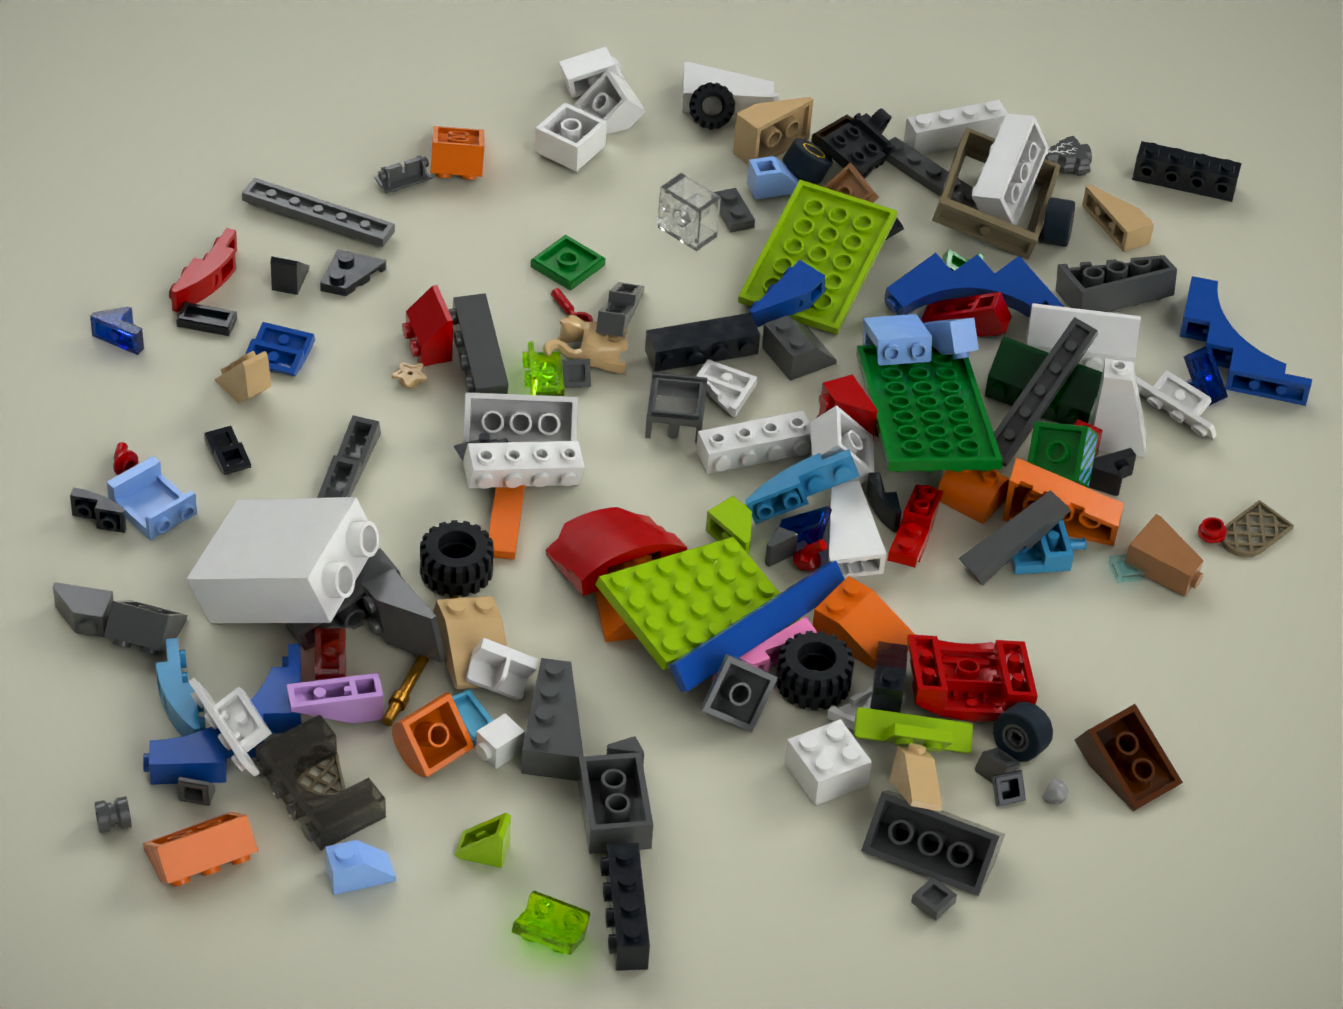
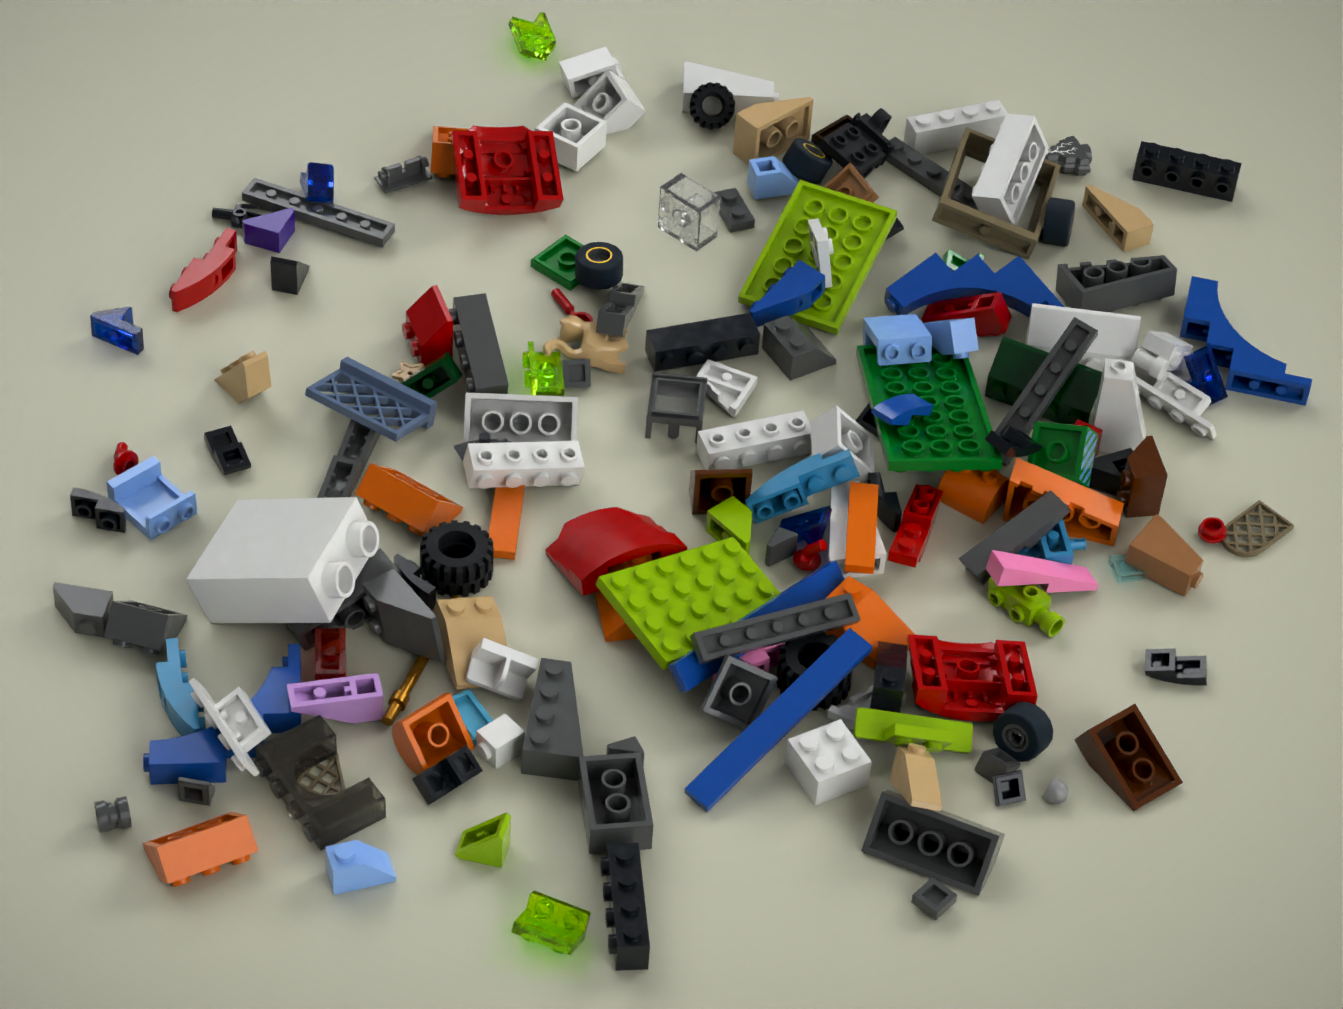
black tile [176,302,237,336] -> none
blue slope [245,322,315,376] -> none
wing [320,249,387,296] -> none
red slope [817,374,878,441] -> none
none -> black piece [212,204,263,229]
none -> dark purple slope [242,207,295,253]
none -> clear blue slope [299,162,334,203]
none -> sand blue fence [305,357,437,442]
none -> orange slope [355,463,463,536]
none -> black slope [394,554,436,611]
none -> dark green slope [401,352,463,398]
none -> black slope [412,744,483,805]
none -> red slope [451,125,564,215]
none -> clear neon green bracket [508,12,556,61]
none -> black wheel [575,242,623,290]
none -> blue tile [685,628,872,812]
none -> reddish brown slope [689,469,753,515]
none -> dark grey plate [690,593,861,665]
none -> white wing [808,218,834,288]
none -> orange tile [844,482,879,574]
none -> blue slope [871,394,934,425]
none -> black slope [985,426,1042,457]
none -> bright pink slope [986,550,1098,593]
none -> lime brick [987,577,1065,637]
none -> reddish brown slope [1116,436,1168,518]
none -> white hinge [1131,332,1193,380]
none -> black slope [1145,648,1207,685]

